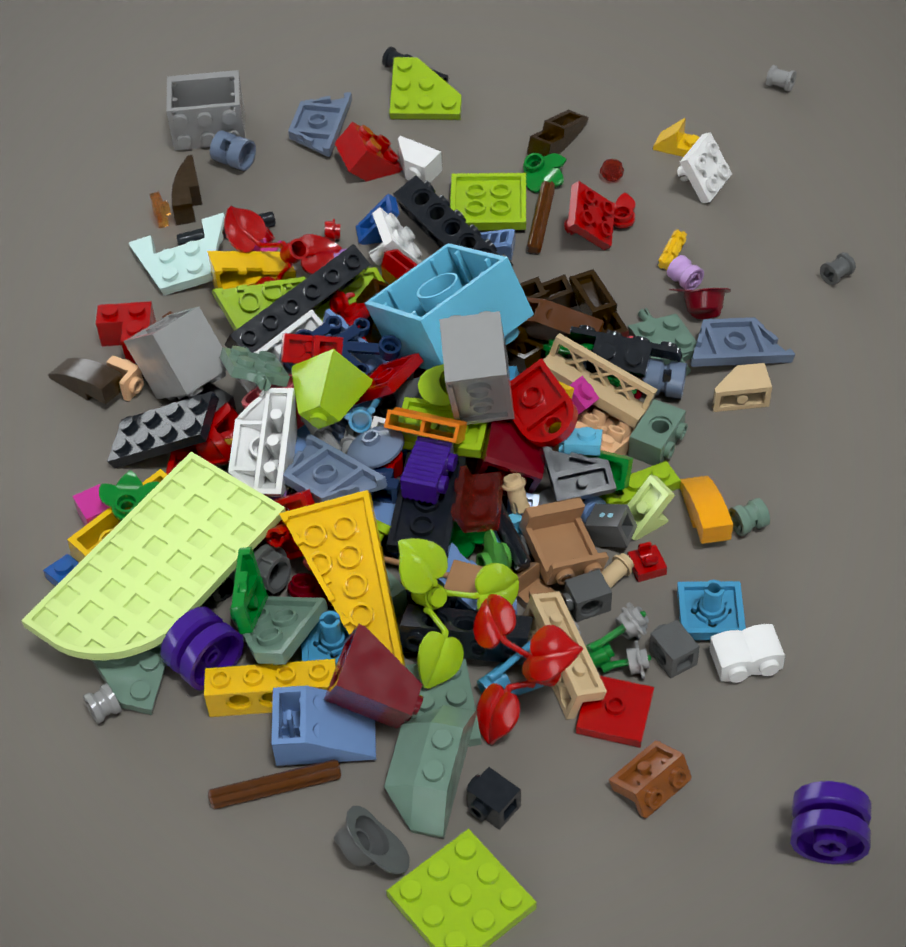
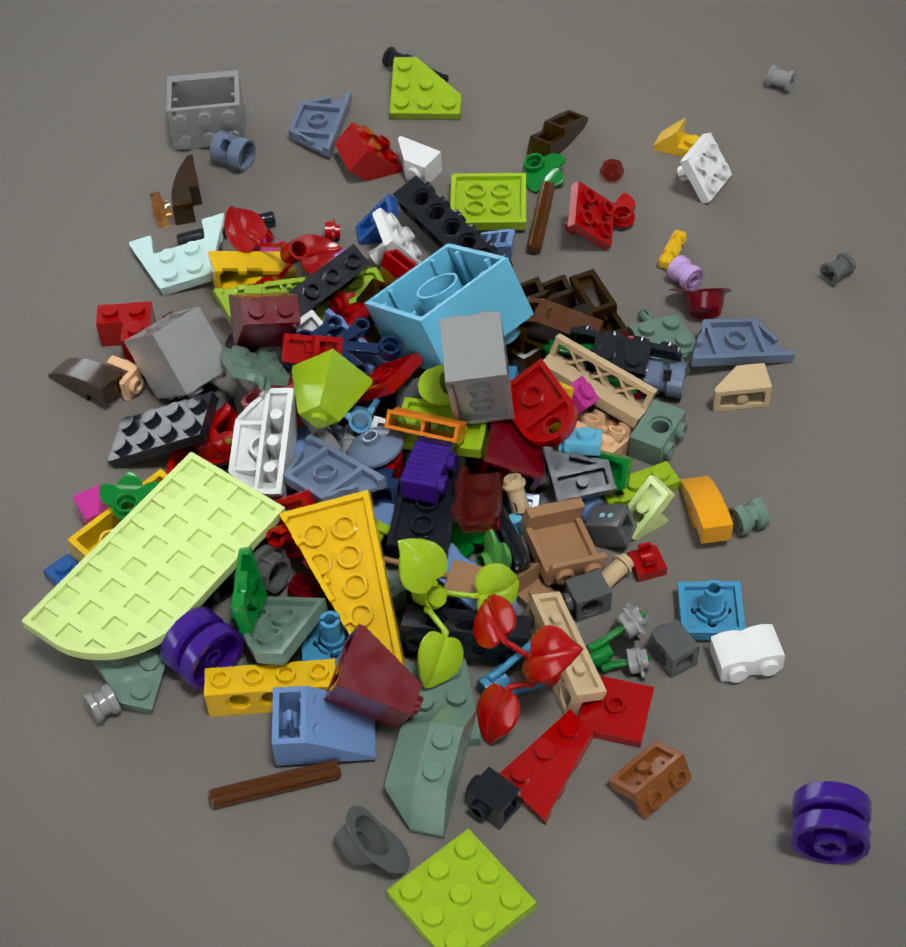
none -> dark red slope [228,292,301,348]
none -> red wing [499,709,595,825]

